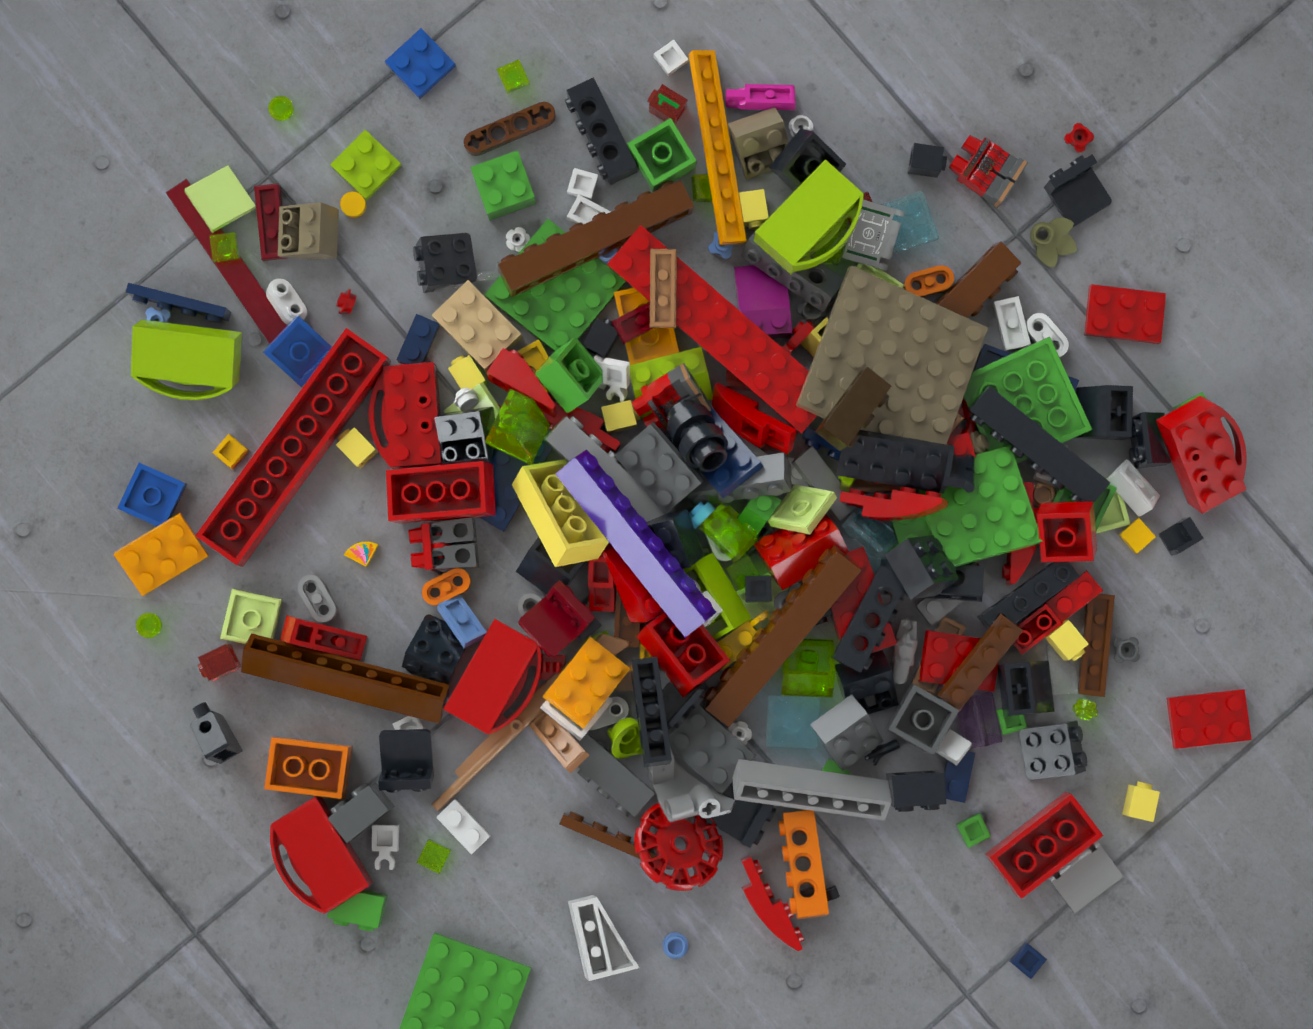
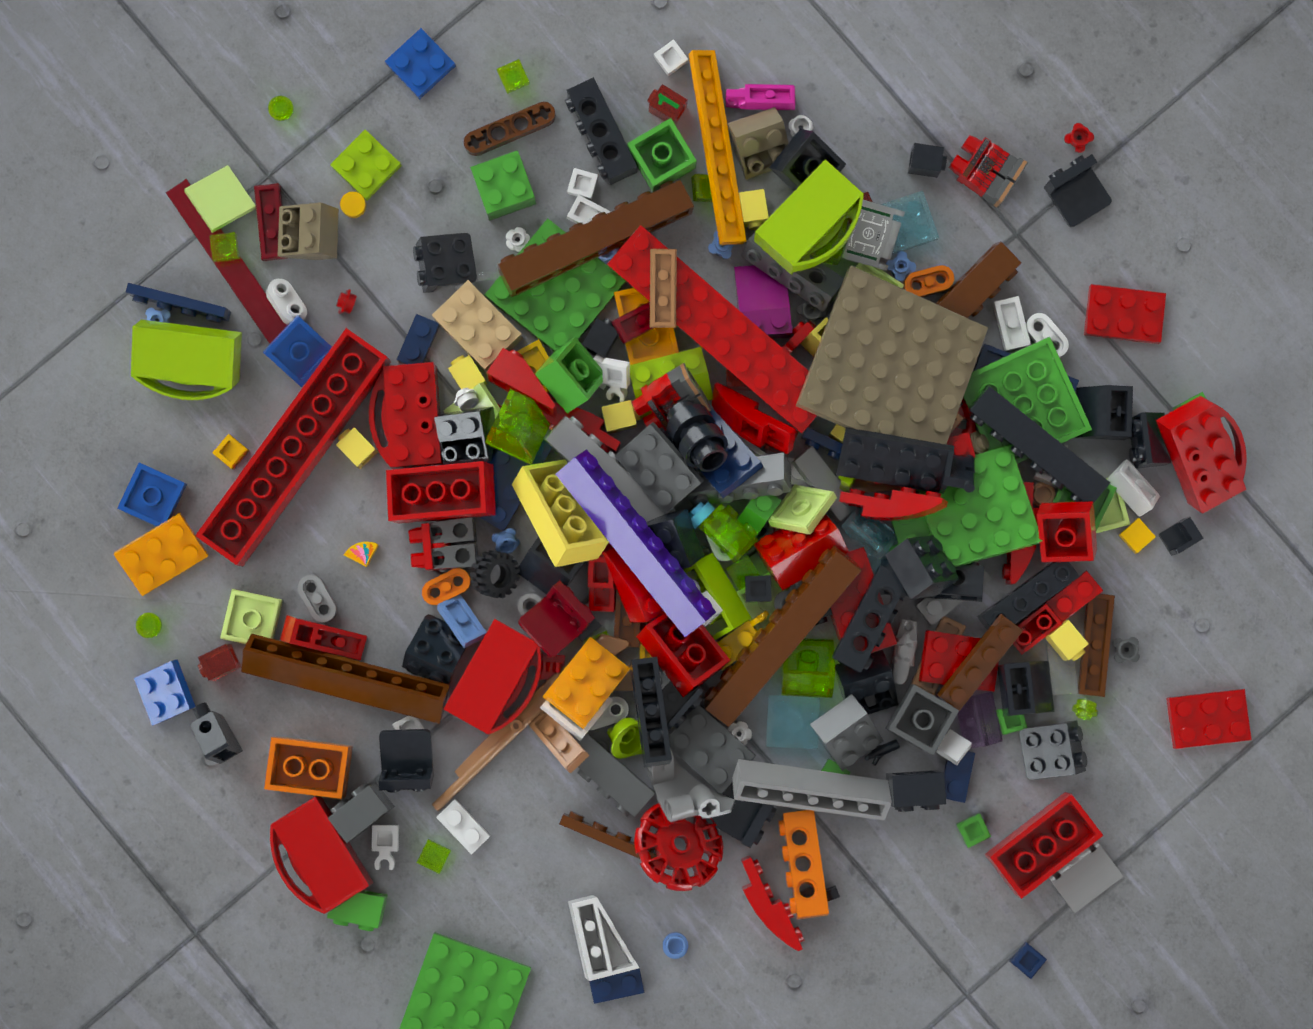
dark brown brick [815,366,892,451] -> none
olive plate [1030,217,1077,268] -> none
light yellow brick [1122,781,1160,822] -> none
none -> plate [134,659,196,726]
none -> black tyre [470,550,520,598]
none -> medium blue plate [491,528,520,553]
none -> dark blue plate [589,967,645,1004]
none -> medium blue plate [886,251,916,281]

